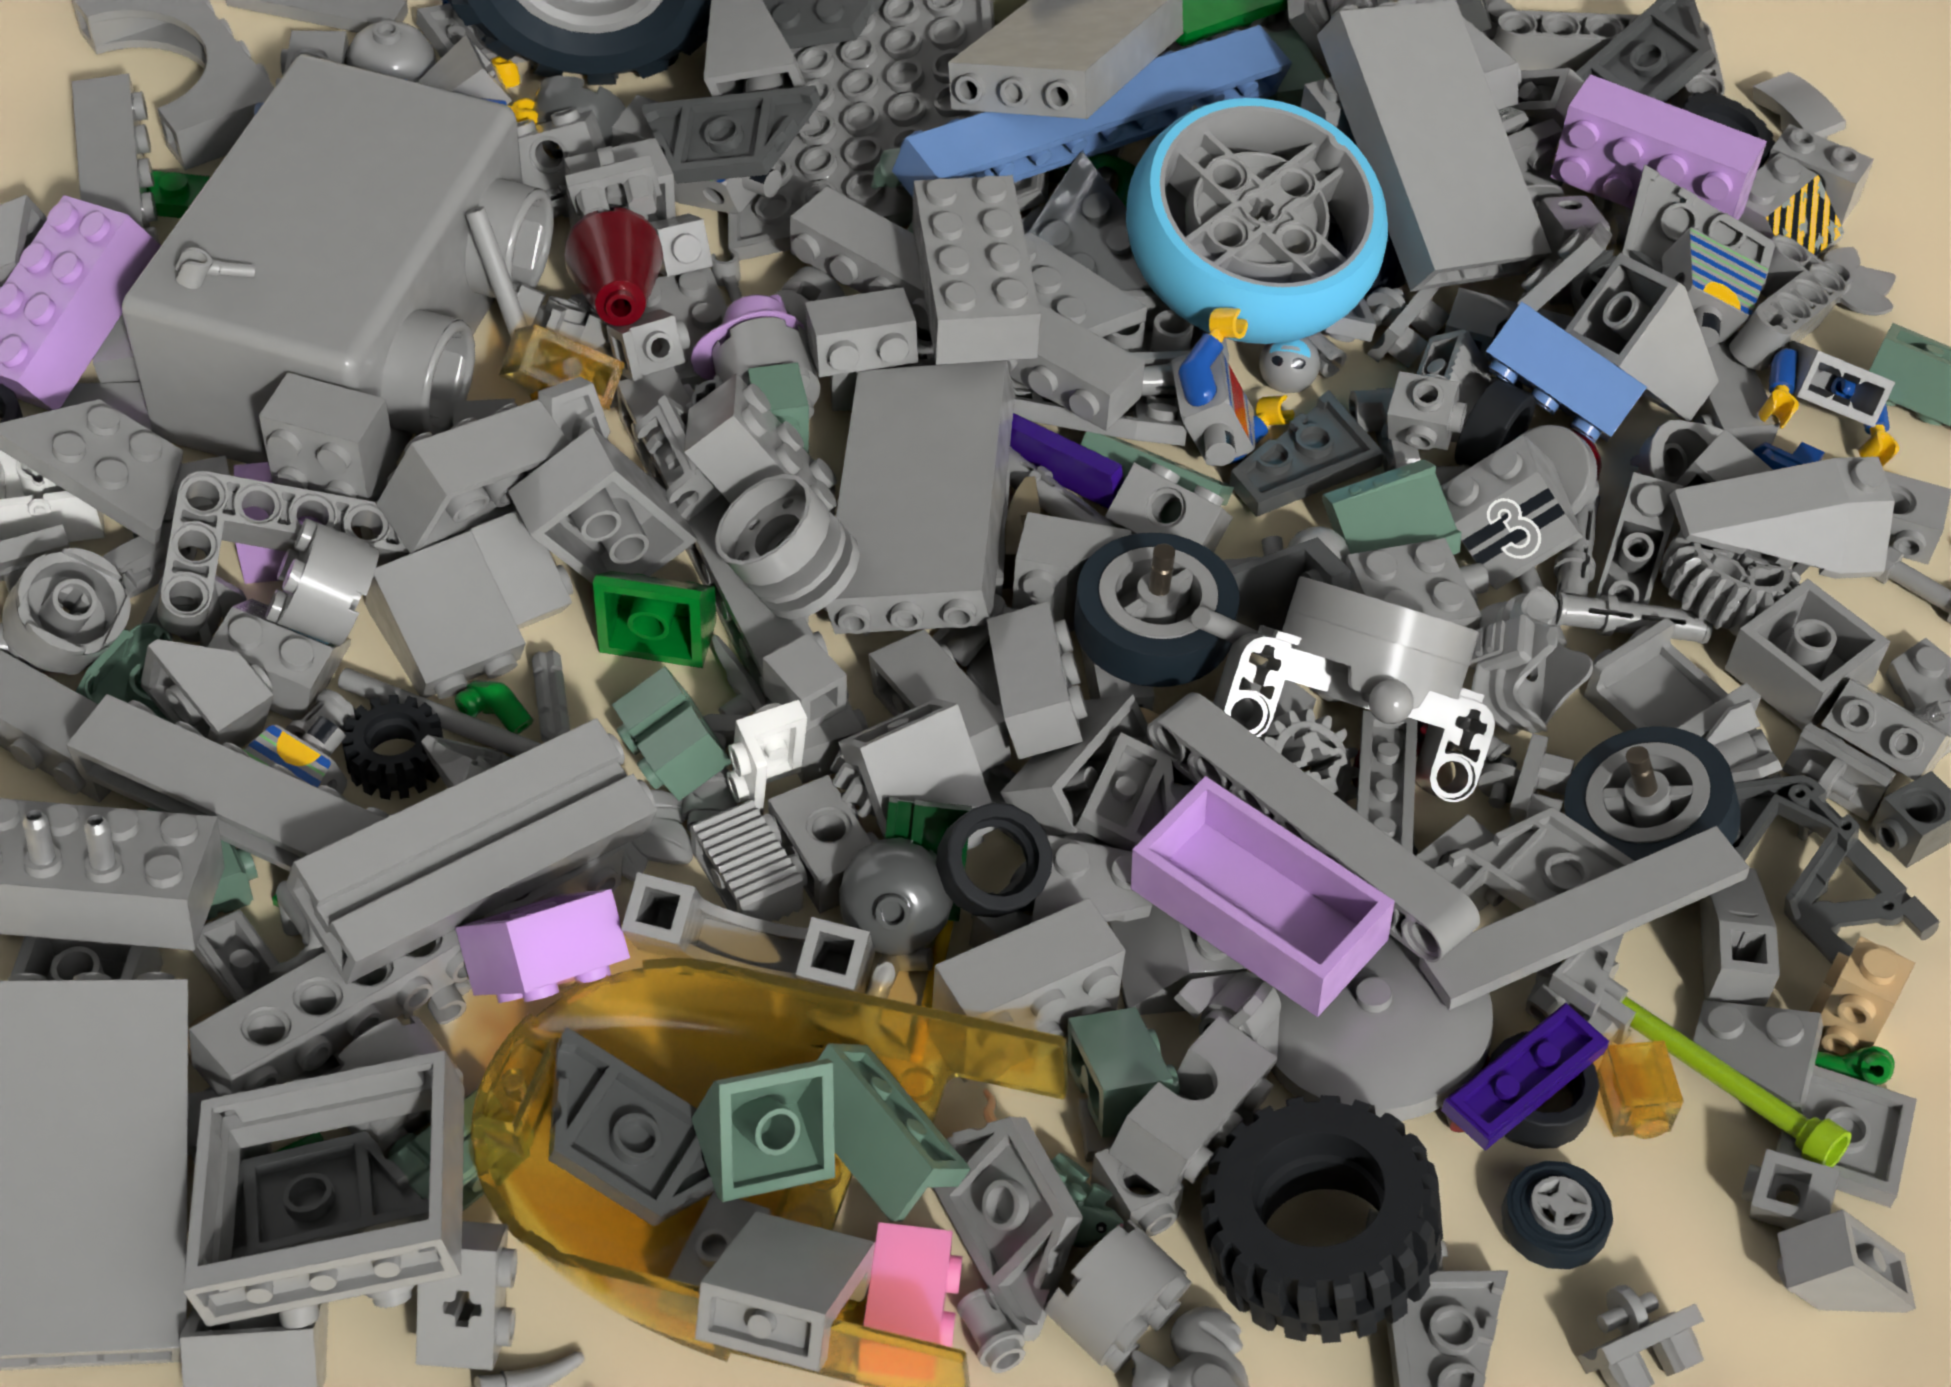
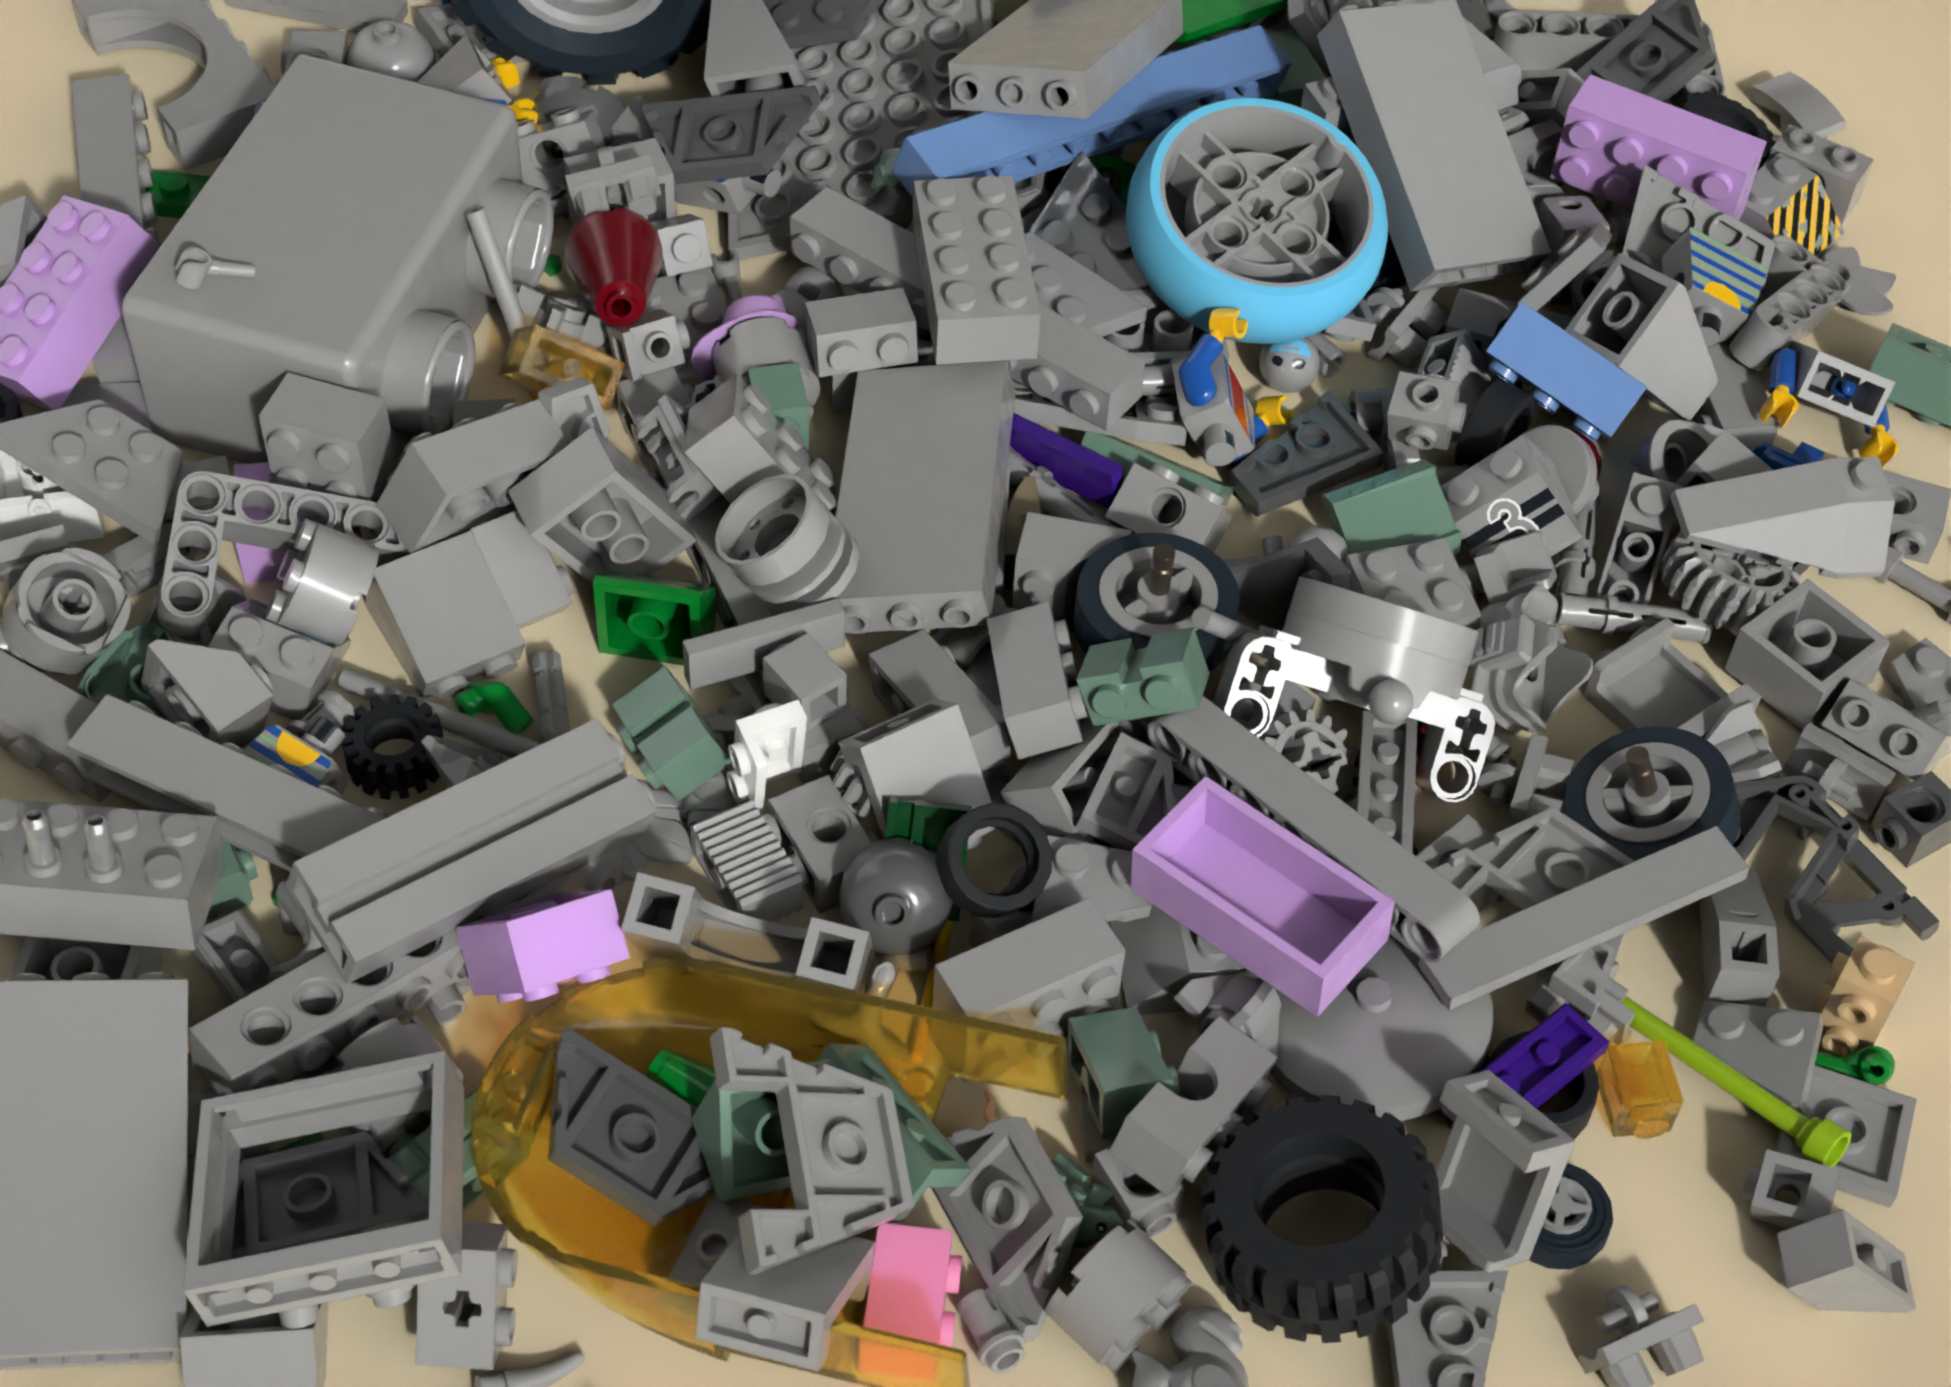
none -> green piece [544,254,562,277]
none -> green cone [646,1047,716,1108]
none -> light grey tile [683,598,845,690]
none -> light grey wing [709,1027,914,1275]
none -> sand green brick [1076,627,1210,726]
none -> light grey panel [1436,1070,1575,1272]
none -> light grey panel [1474,530,1558,605]

